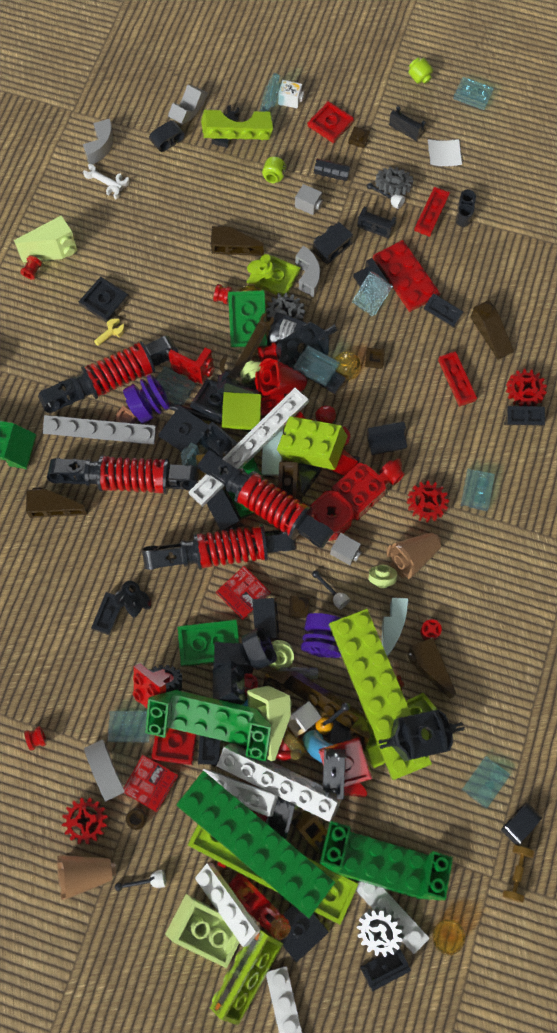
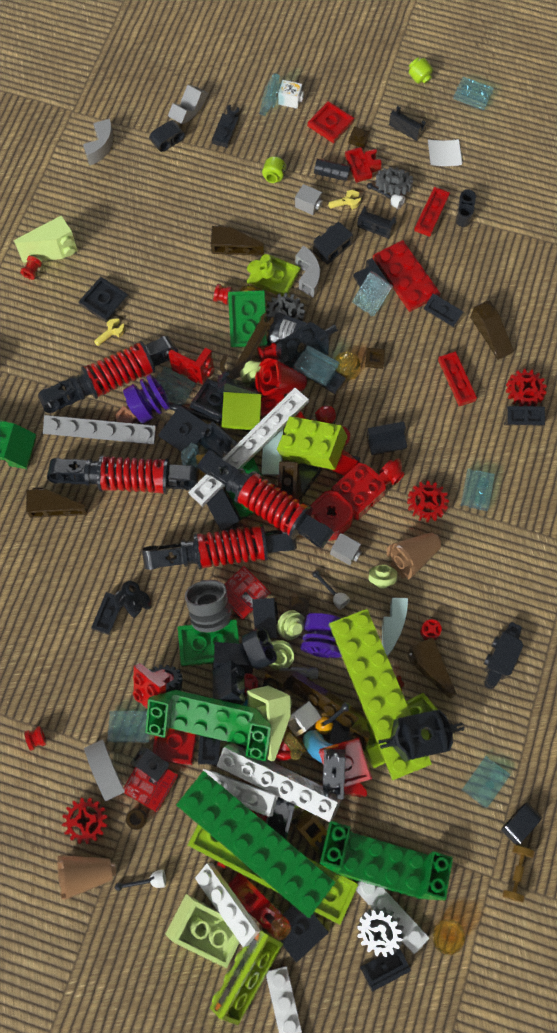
white bar [83,164,129,199] -> none
lime arch [201,110,273,140] -> none
none -> black bracket [130,746,169,782]
none -> dark grey wheel [185,580,232,633]
none -> yellowish green plate [277,610,305,640]
none -> light yellow bar [328,190,361,209]
none -> red plate [345,147,382,183]
none -> black hinge [483,622,524,690]

